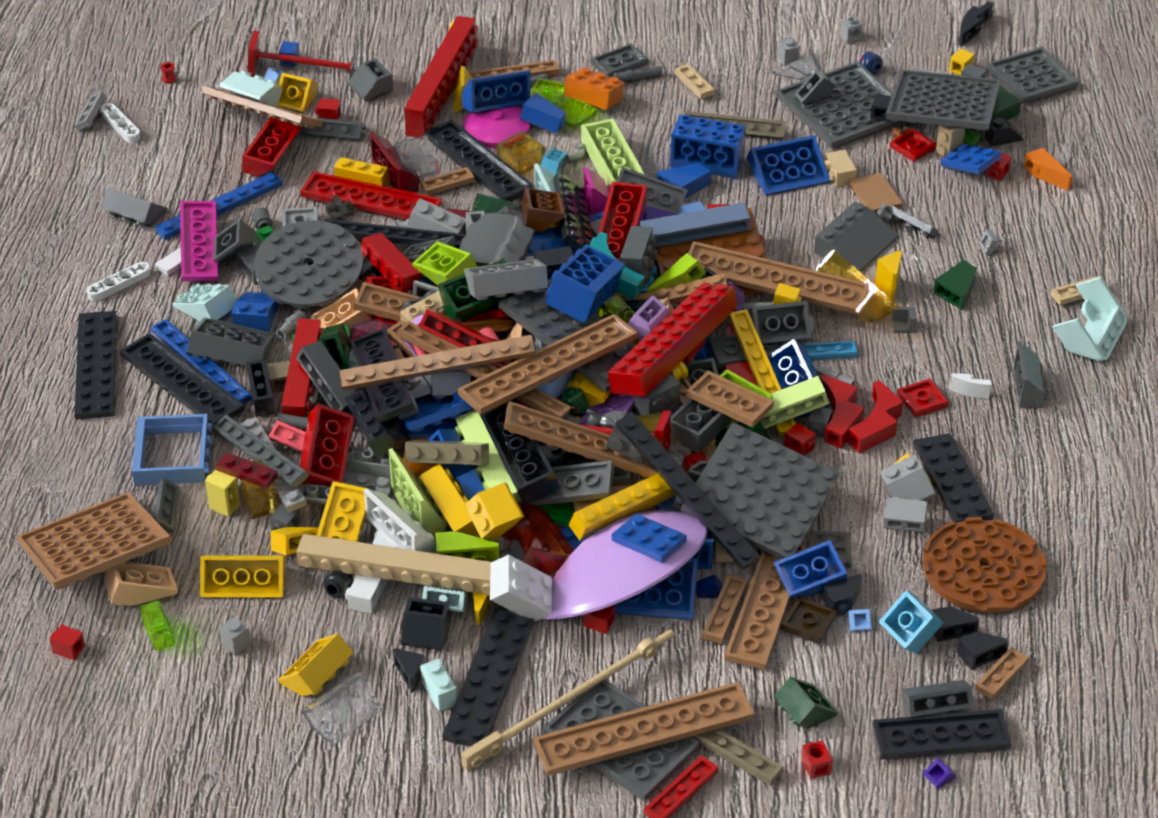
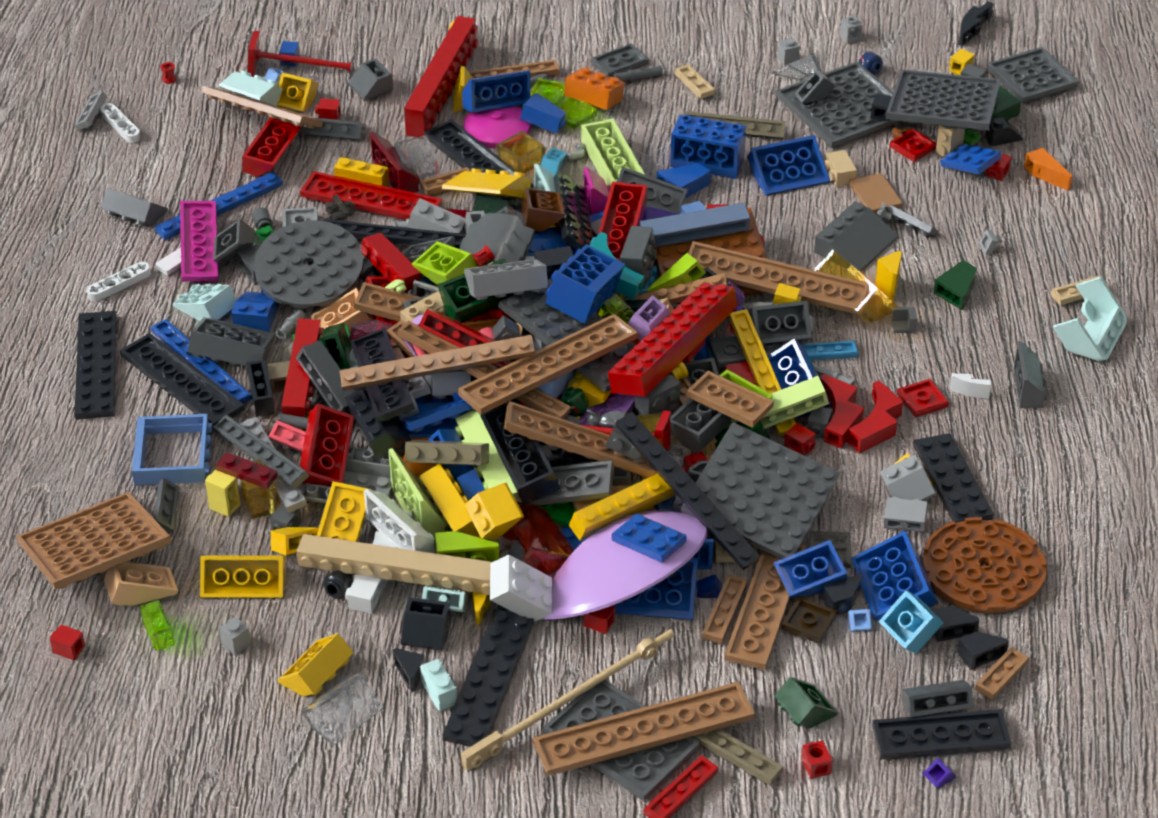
none -> yellowish green arm [385,279,406,293]
none -> yellow slope [442,168,531,198]
none -> red bush [471,245,495,267]
none -> dark grey brick [492,315,521,341]
none -> blue slope [851,531,938,620]

